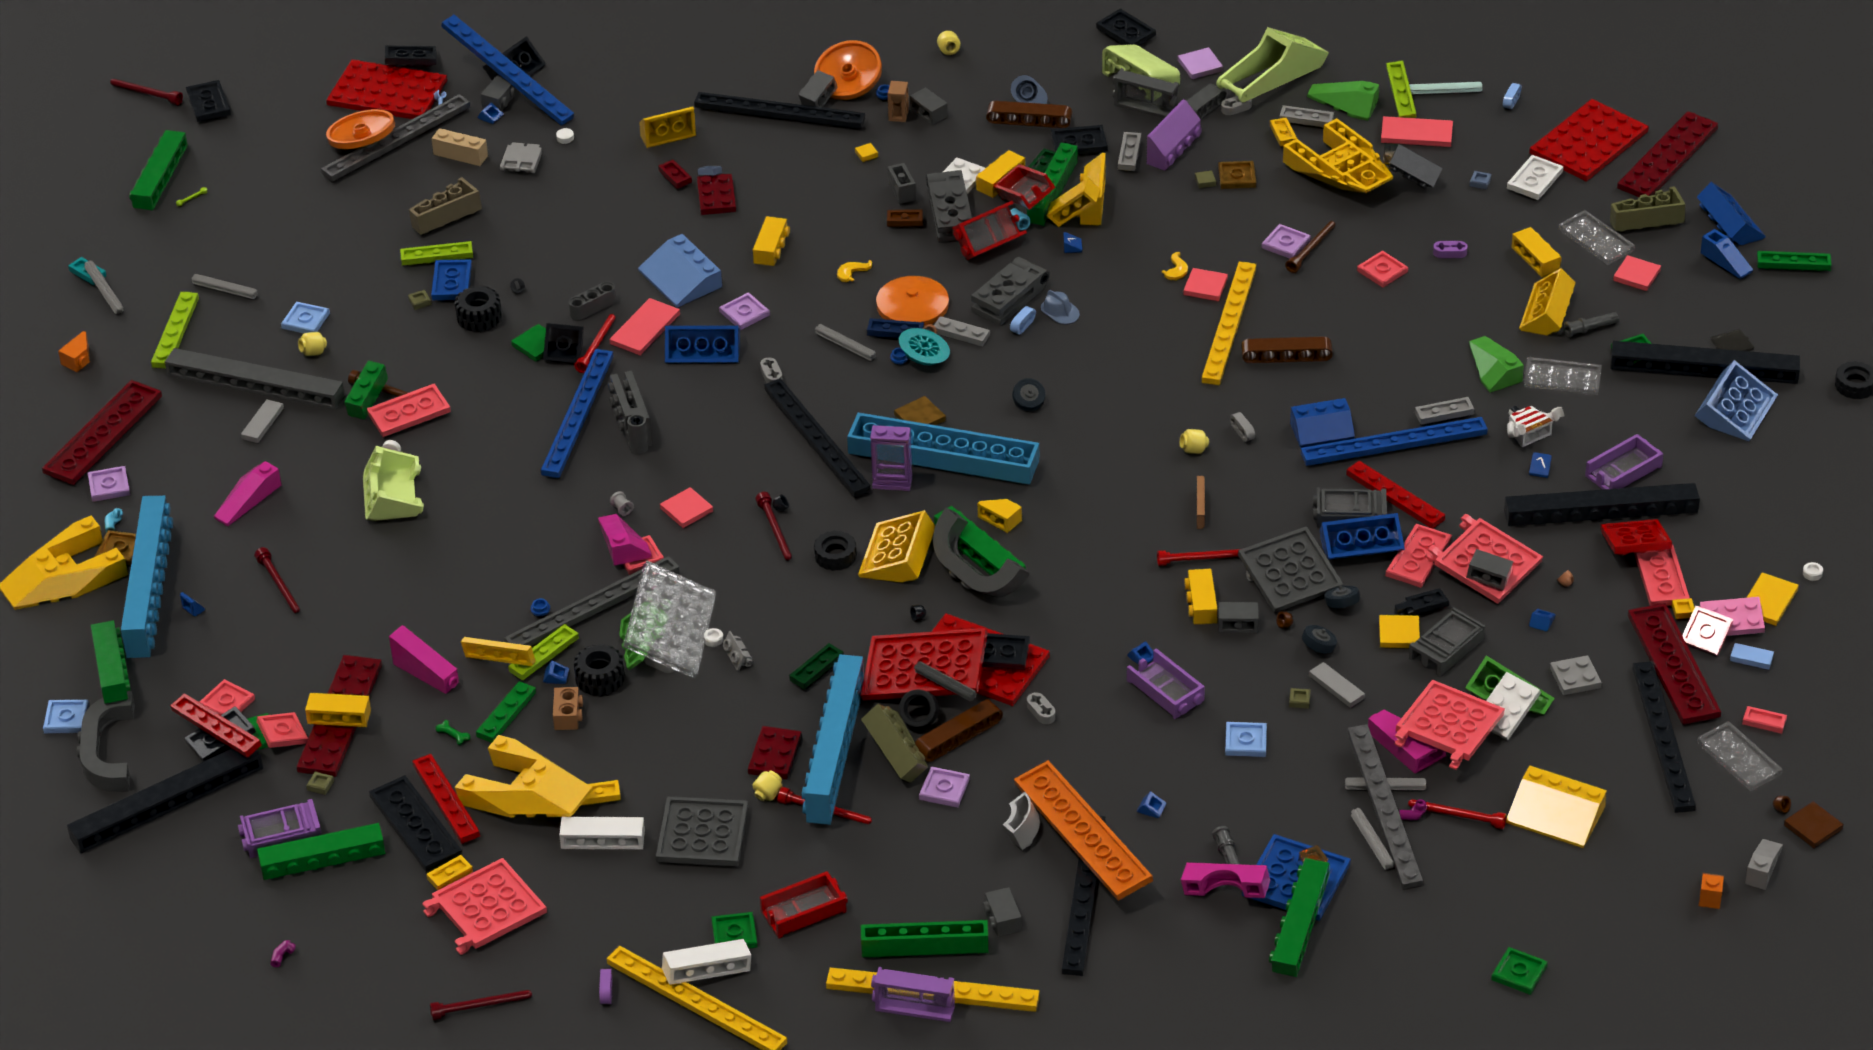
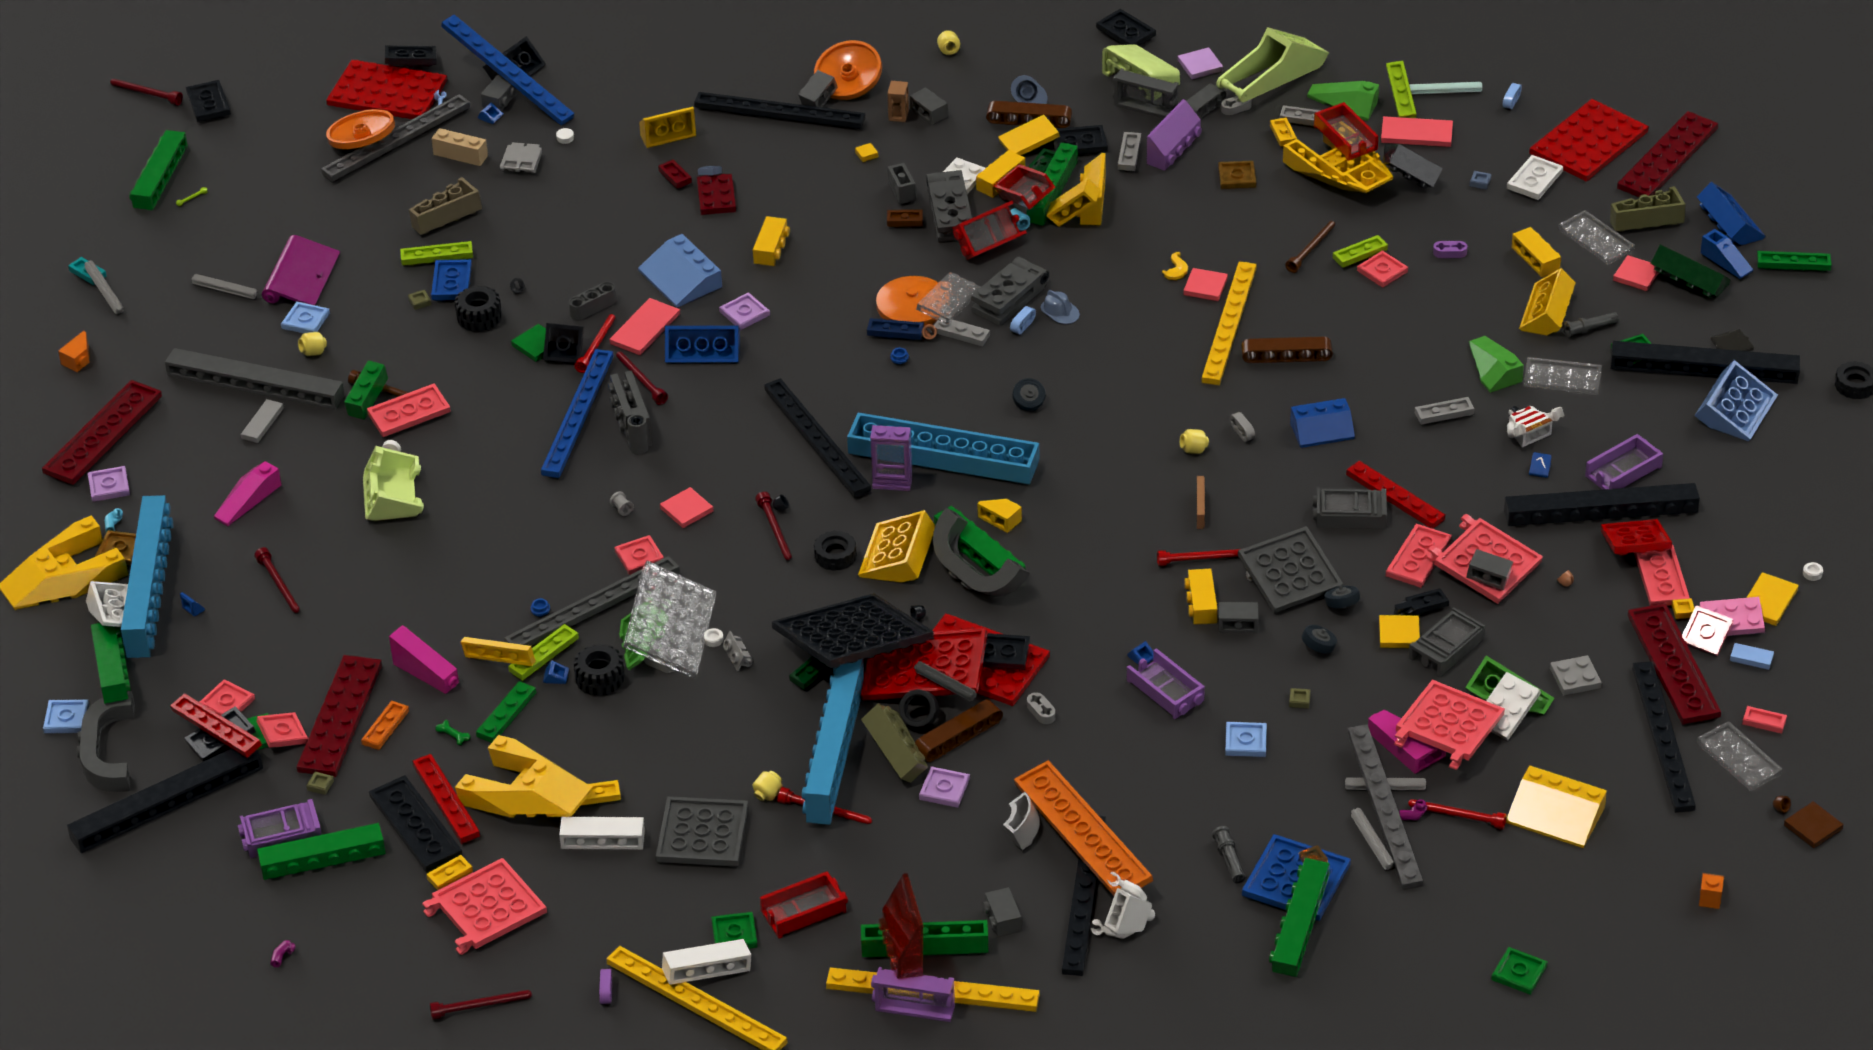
lime plate [151,292,199,369] -> none
yellow brick [305,693,371,727] -> none
medium nougat brick [553,687,583,730] -> none
dark pink wedge [598,514,652,566] -> none
dark red plate [748,726,802,780] -> none
light grey beam [760,357,782,383] -> none
light grey axle [815,324,876,361] -> none
yellow piece [837,260,872,283] -> none
blue plate [876,84,889,100] -> none
pearl gold tile [894,396,946,425] -> none
teal piece [899,328,950,365] -> none
blue slope [1063,232,1082,253] -> none
blue slope [1137,791,1167,818] -> none
dark pink arch [1181,863,1270,898] -> none
olive tile [1195,170,1216,188] -> none
lavender tile [1262,224,1311,258] -> none
reddish brown hinge [1276,612,1294,628] -> none
blue plate [1301,417,1488,466] -> none
light grey tile [1309,662,1365,708] -> none
blue slope [1319,513,1405,560] -> none
blue slope [1529,609,1556,631] -> none
light grey slope [1745,839,1783,890] -> none
none -> white wedge [86,581,128,627]
none -> magenta door [262,235,340,305]
none -> orange tile [361,700,409,750]
none -> dark red piece [616,351,668,405]
none -> black plate [772,593,934,668]
none -> clear red slope [879,873,923,979]
none -> clear plate [916,272,981,325]
none -> yellow tile [998,115,1060,156]
none -> white torso [1091,872,1155,939]
none -> red door [1314,102,1378,161]
none -> lime plate [1333,235,1388,268]
none -> dark green slope [1650,244,1731,298]

